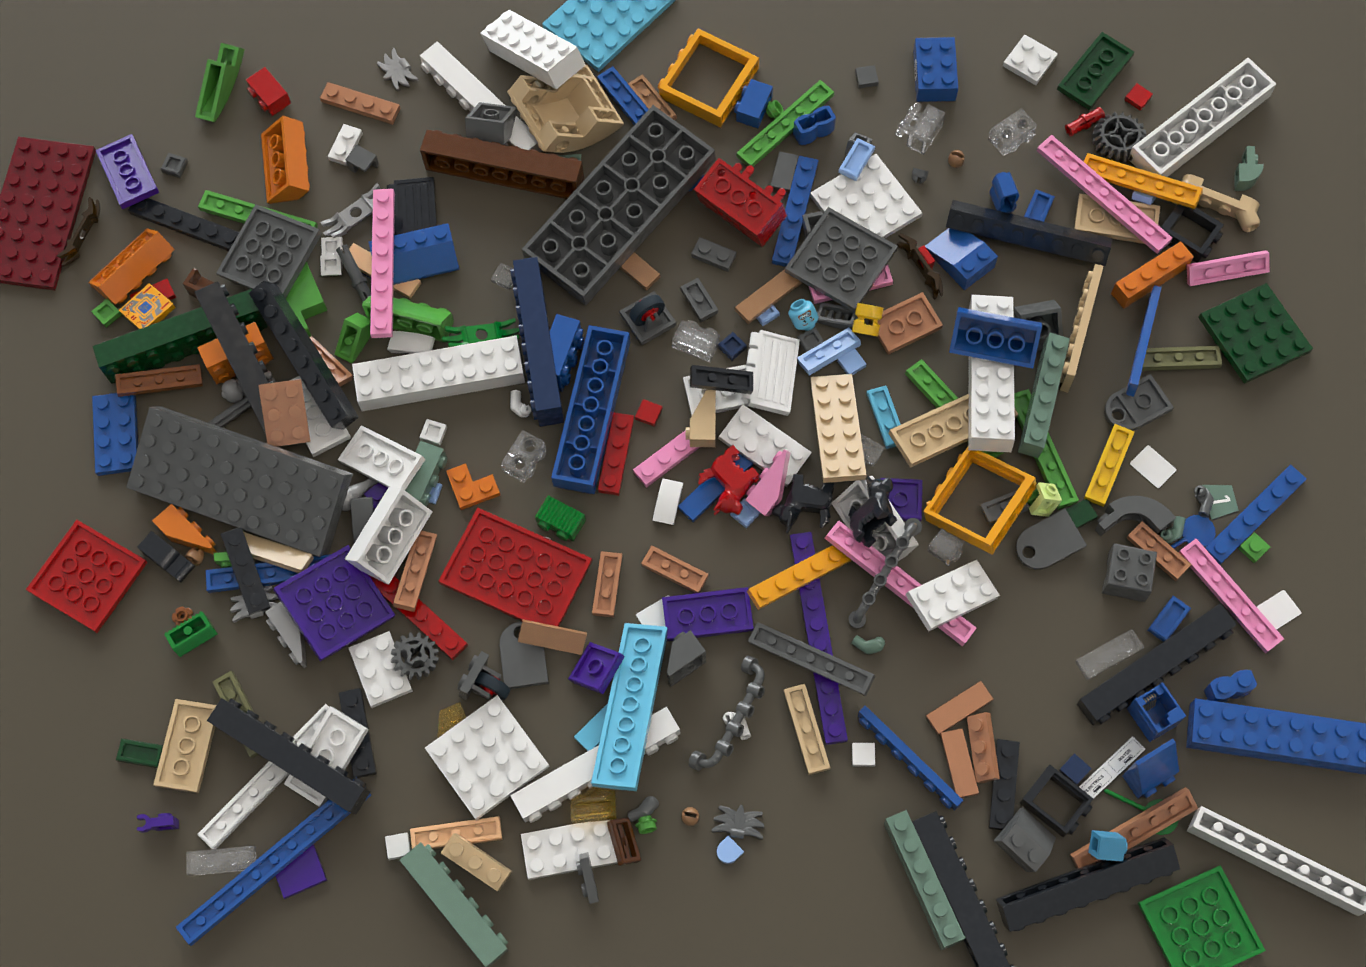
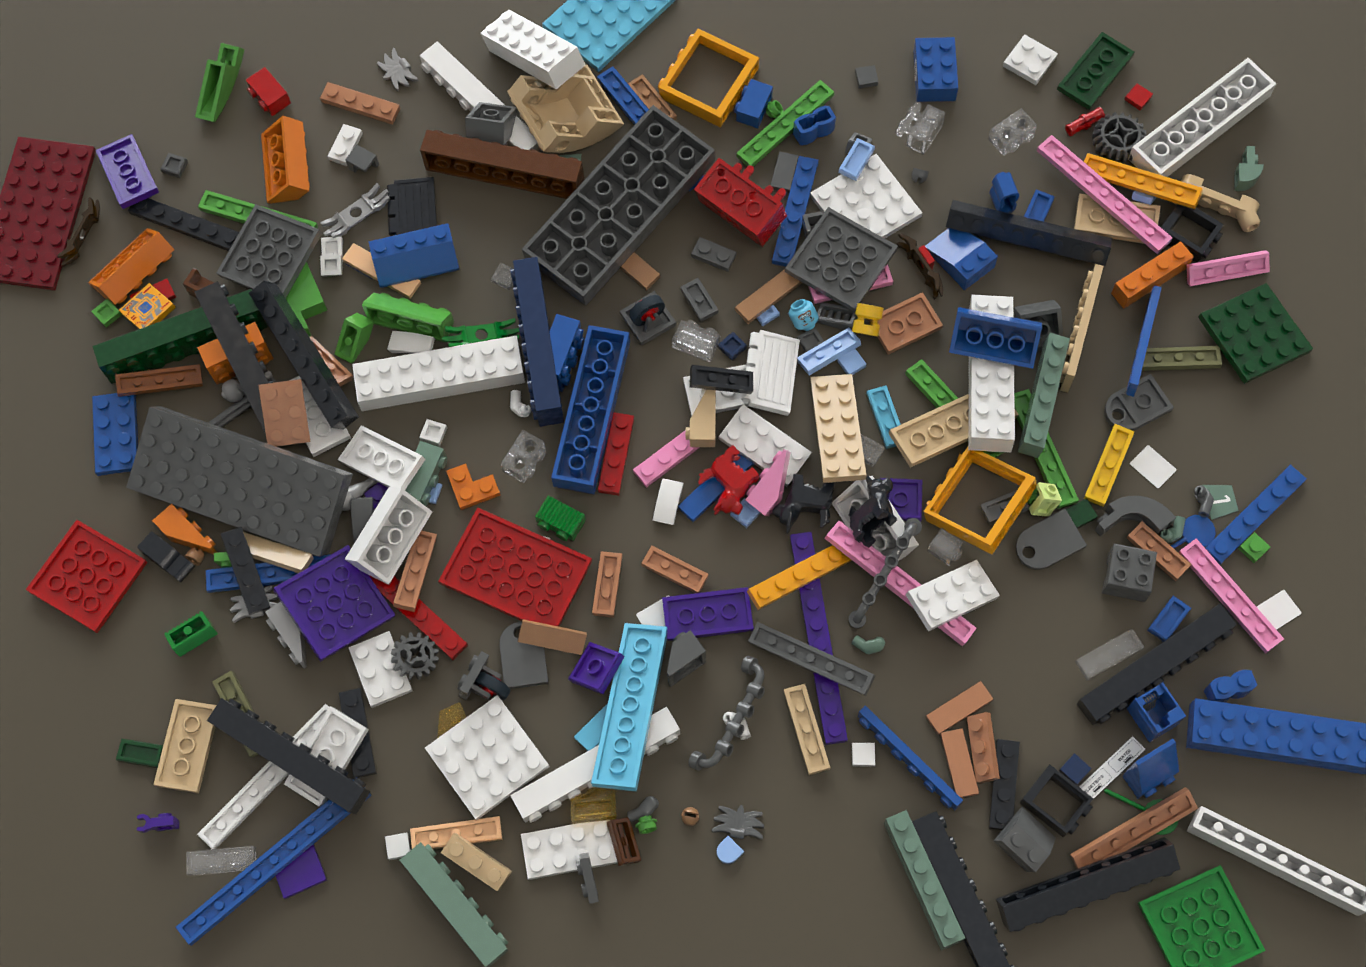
dark orange plate [172,607,193,626] -> none
dark grey pin [336,244,371,303] -> none
bright pink plate [370,189,395,338] -> none
red tile [635,399,663,427] -> none
medium nougat hinge [948,150,965,168] -> none
dark azure brick [1088,830,1128,861] -> none

